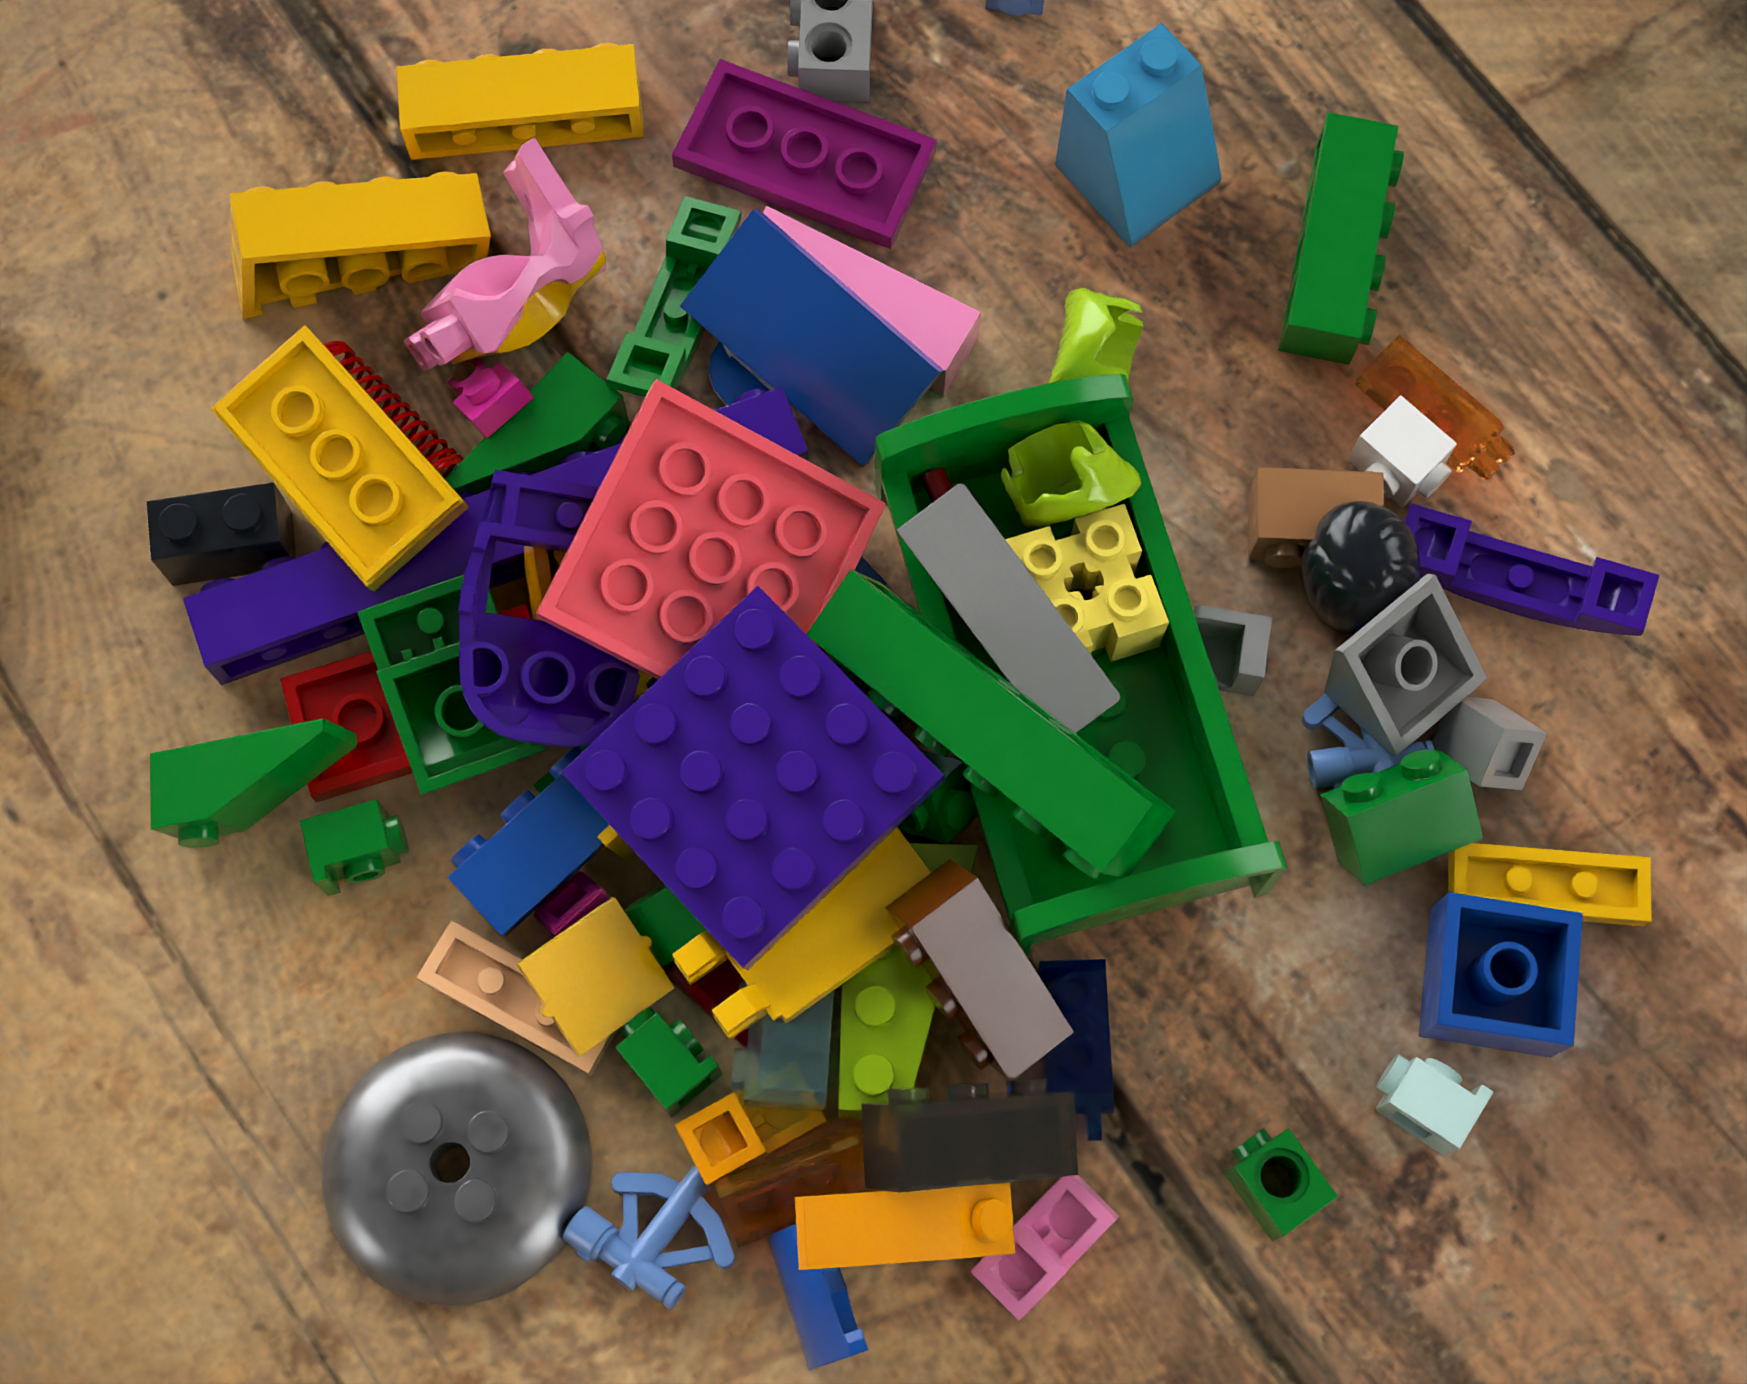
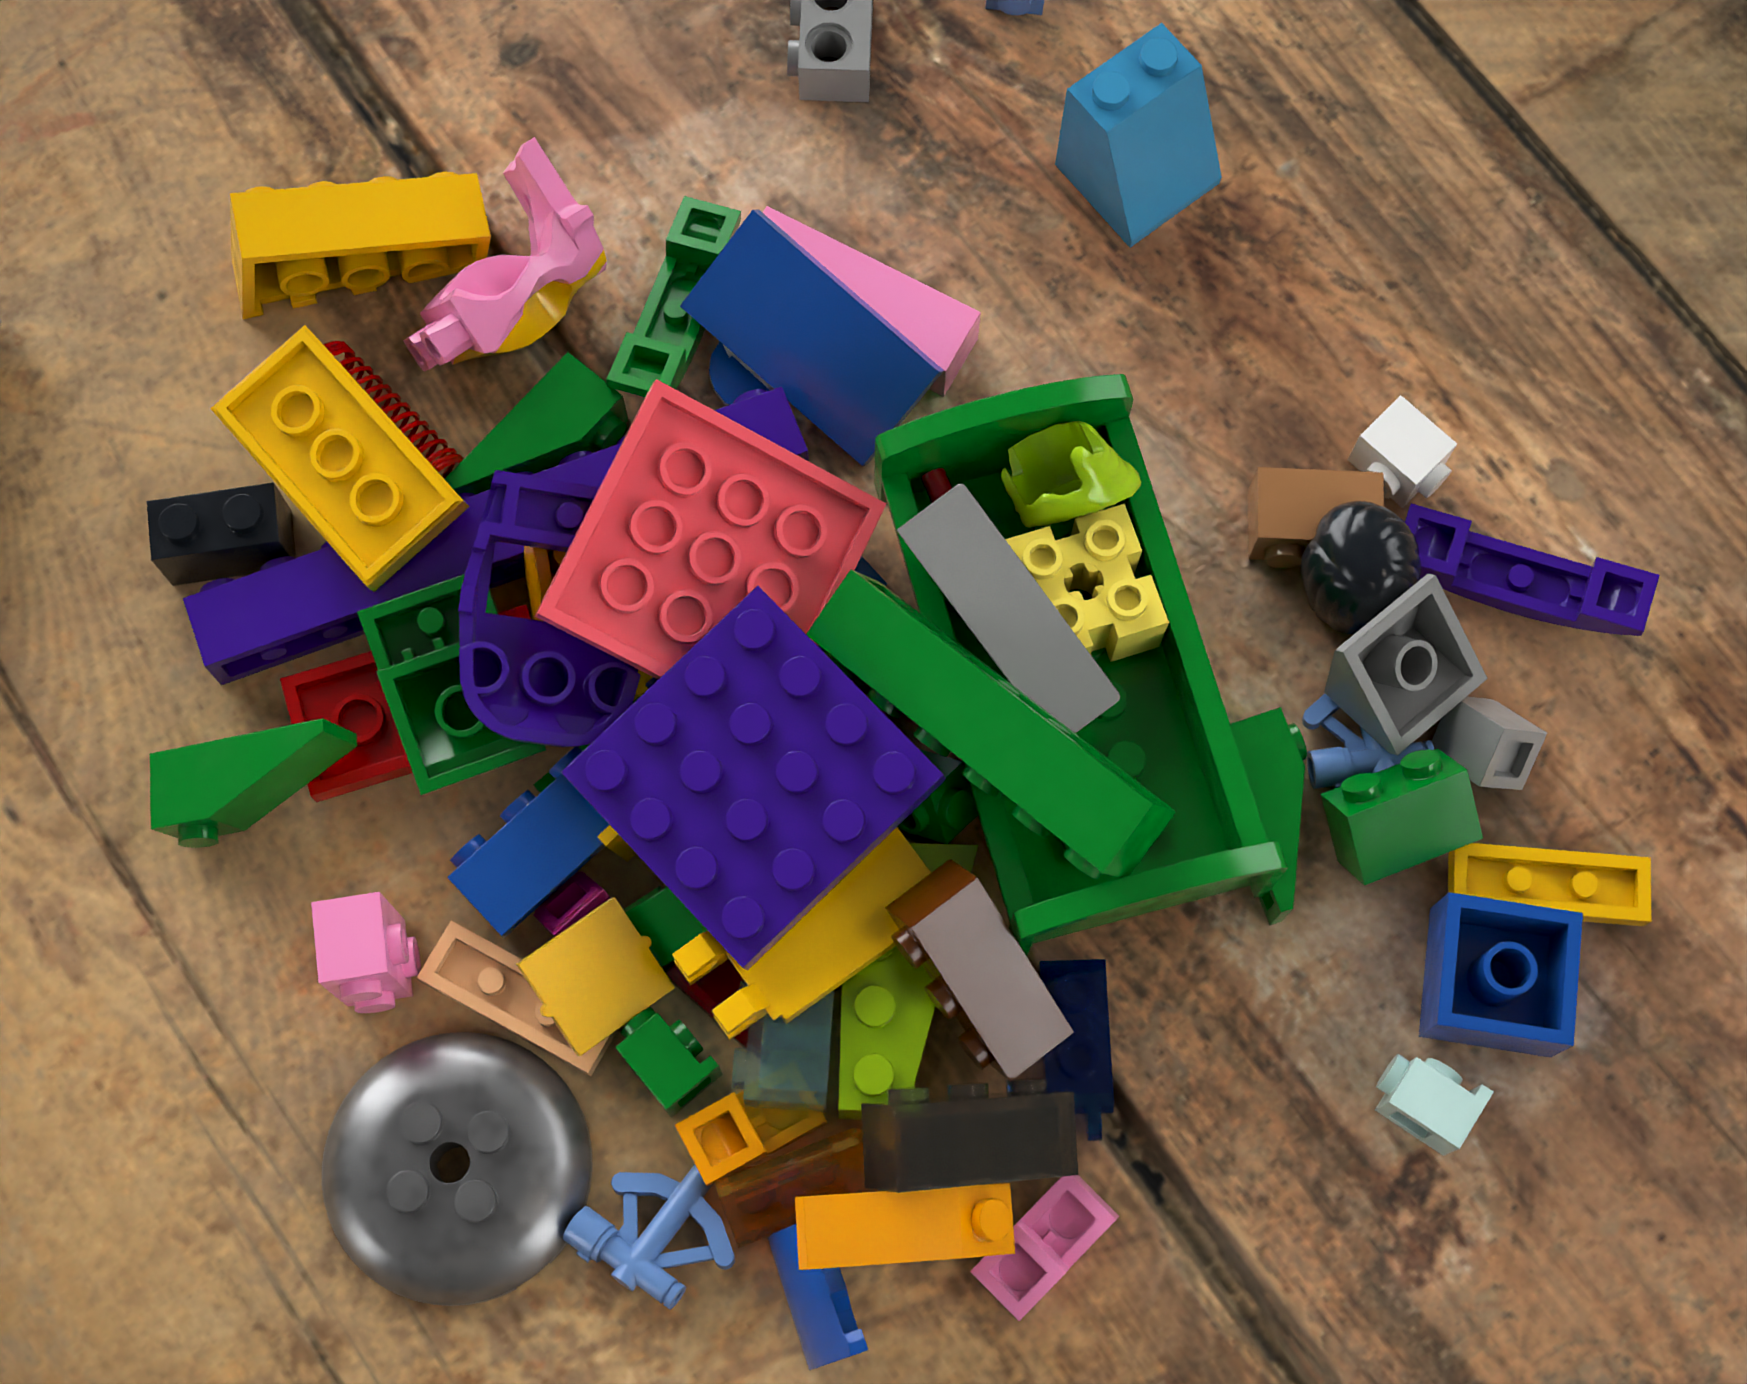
green brick [299,799,409,896] -> none
yellow brick [396,43,645,160] -> none
dark pink plate [447,358,534,438] -> none
magenta plate [672,59,937,249] -> none
lime hair [1048,288,1143,383] -> none
light grey panel [1193,605,1272,696] -> none
green brick [1224,1128,1338,1241] -> none
green brick [1278,112,1404,365] -> none
clear orange hinge [1354,335,1515,480] -> none
none -> bright pink brick [311,892,421,1013]
none -> green slope [1230,707,1307,926]

